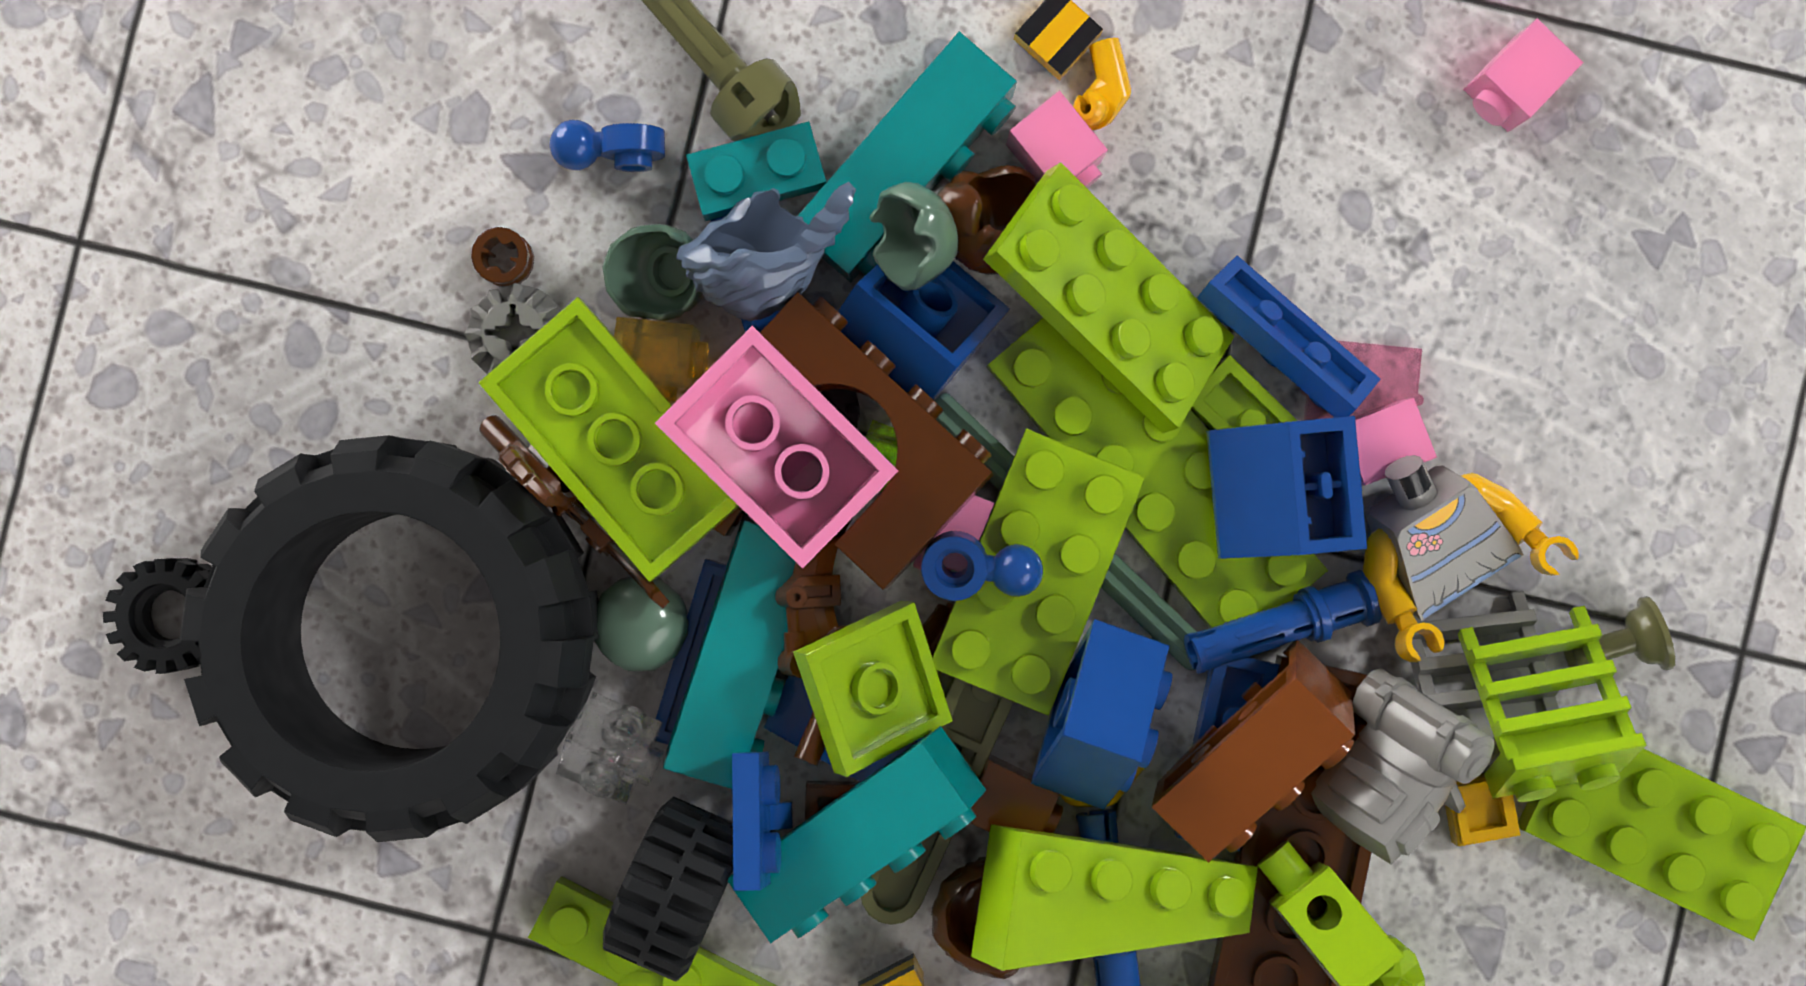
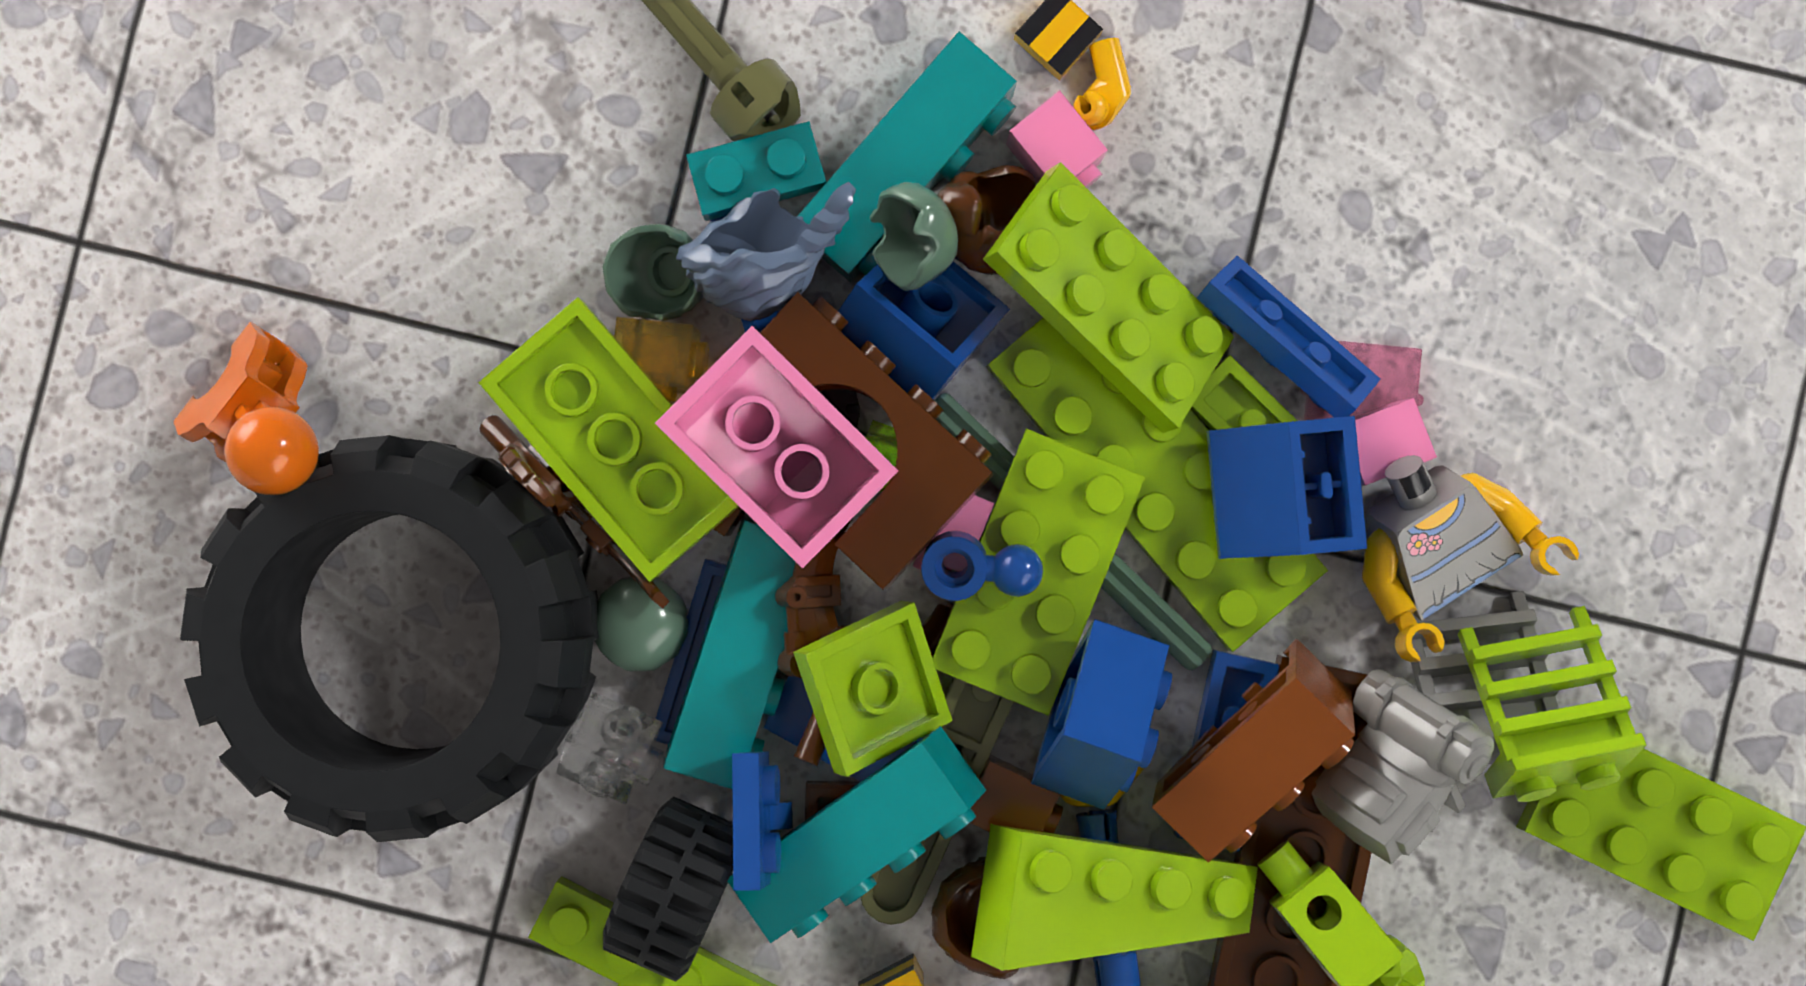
black tyre [103,558,212,674] -> none
light grey gear [464,283,561,374] -> none
reddish brown bush [471,227,534,287] -> none
blue plate [549,119,665,172] -> none
blue pin [1184,570,1382,674] -> none
yellow tile [1444,773,1520,847] -> none
bright pink brick [1463,18,1584,132] -> none
olive piece [1563,596,1676,671] -> none
none -> orange piece [173,322,319,495]

